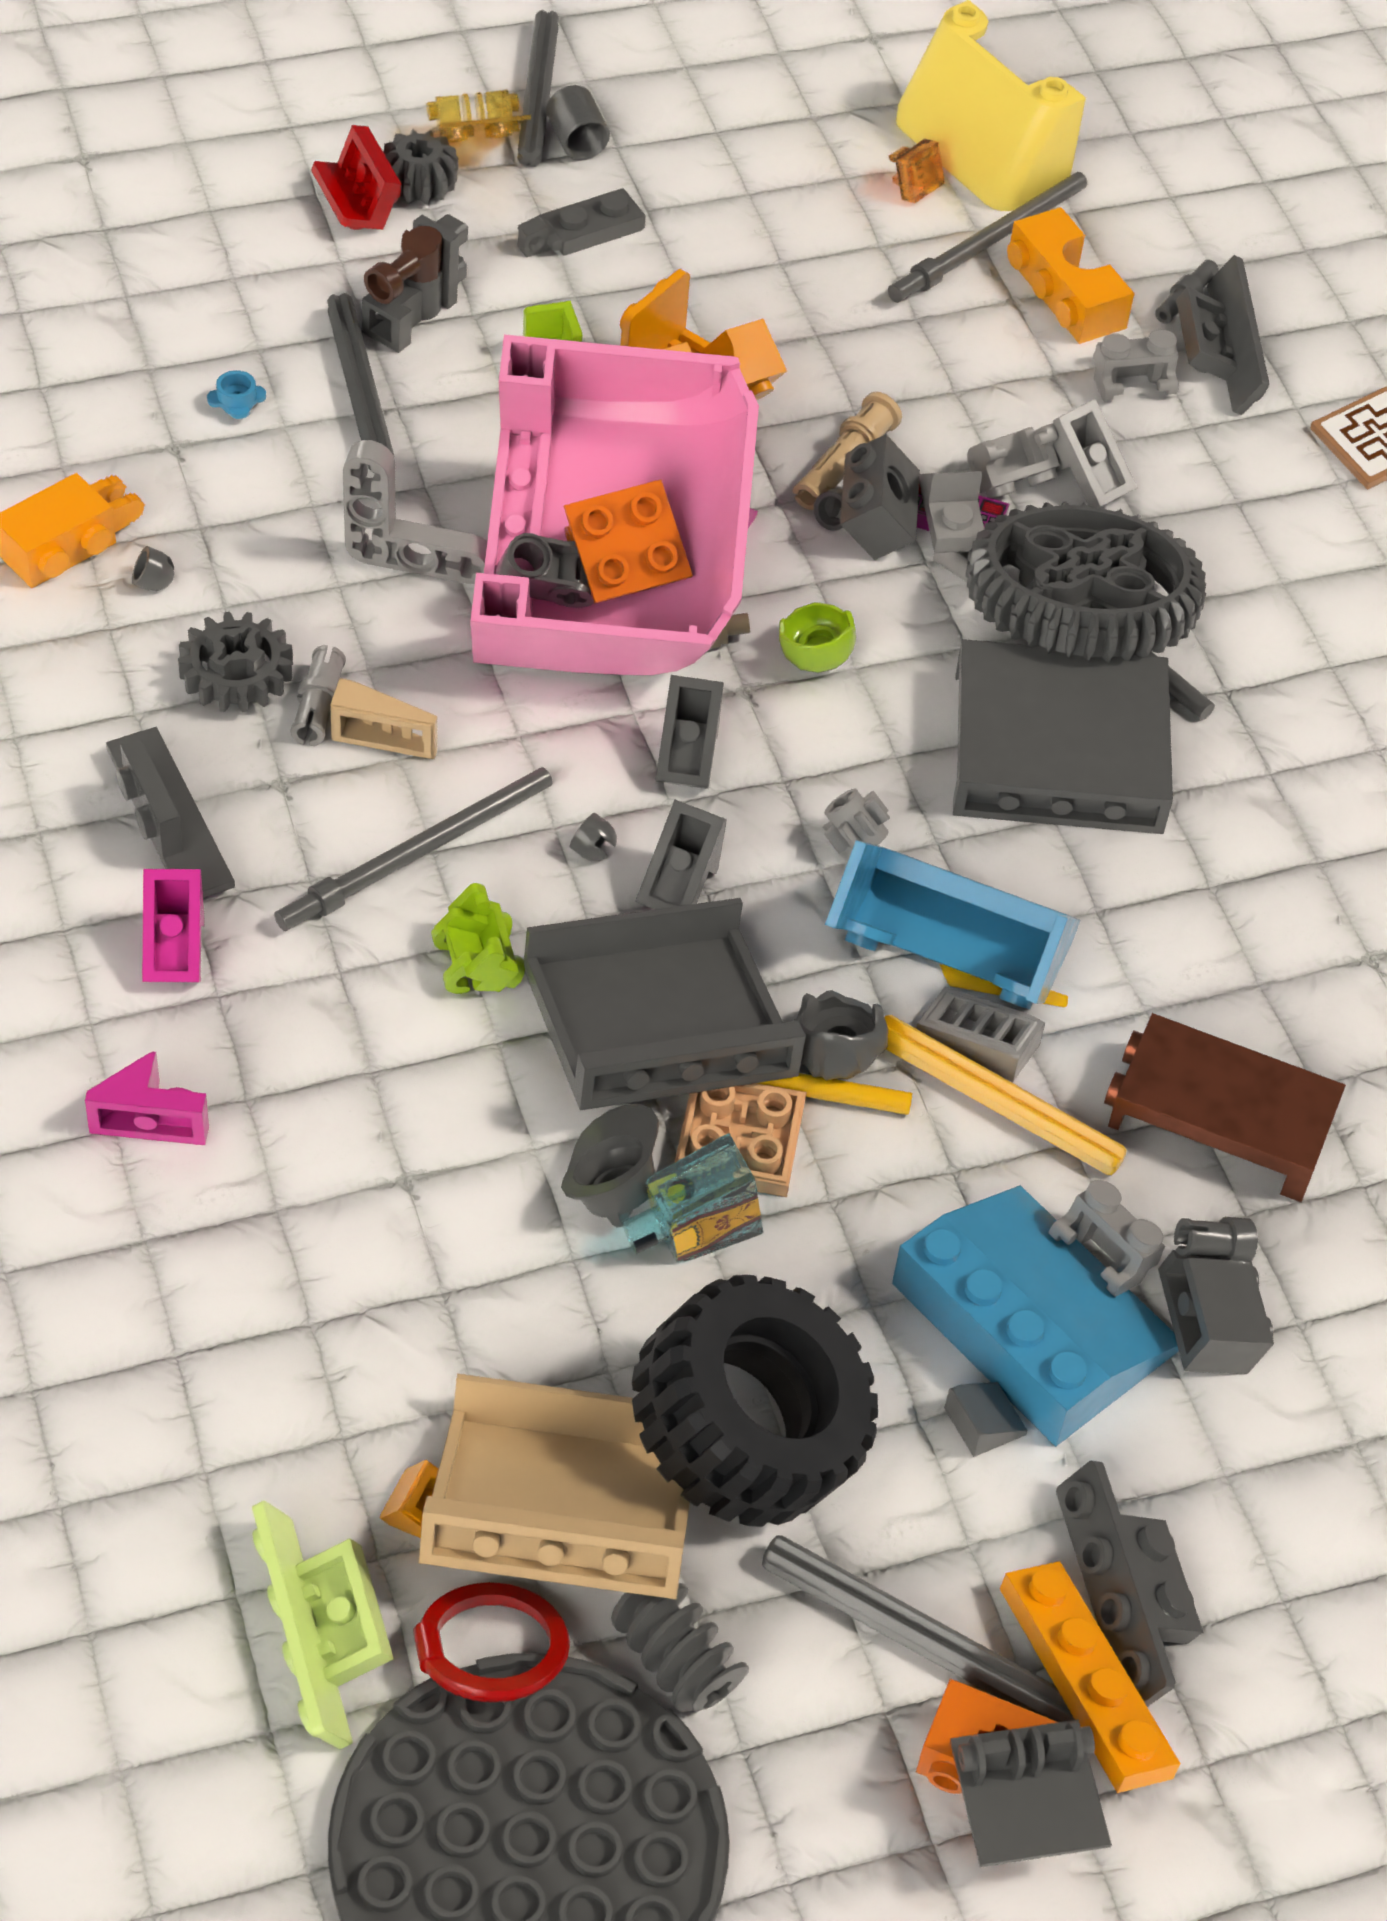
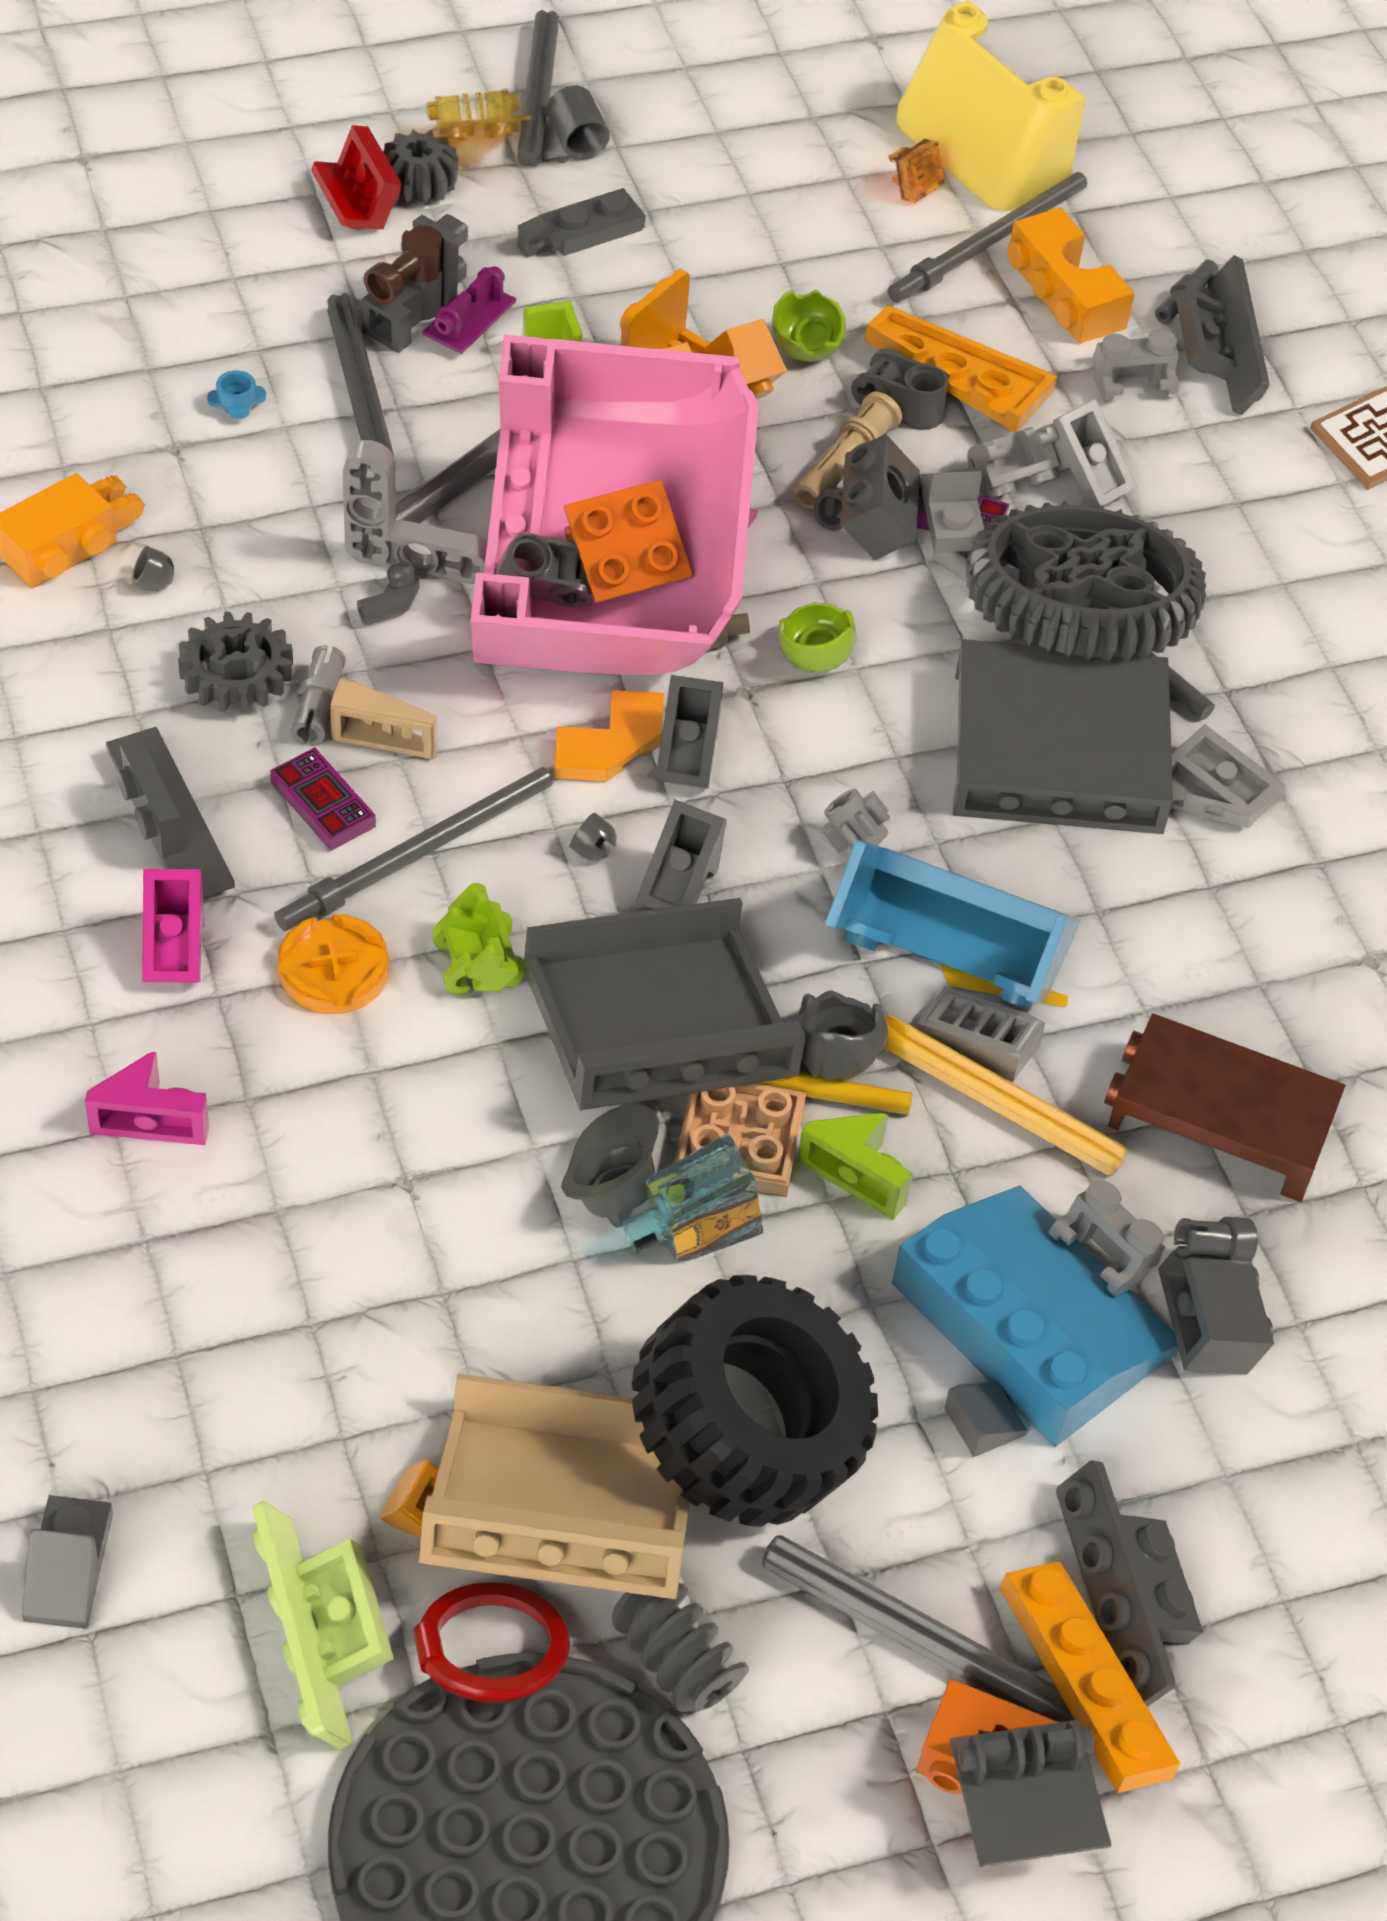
none -> slope [22,1495,113,1629]
none -> tile [270,747,376,851]
none -> light orange tile [278,914,389,1014]
none -> dark grey arm [357,563,420,625]
none -> dark grey axle [396,428,501,523]
none -> magenta hinge [423,266,516,354]
none -> light orange tile [554,690,664,782]
none -> lime hair [772,290,846,362]
none -> lime slope [797,1113,912,1220]
none -> dark grey piece [851,349,948,430]
none -> light orange wing [864,305,1058,433]
none -> light grey wing [1171,724,1285,828]

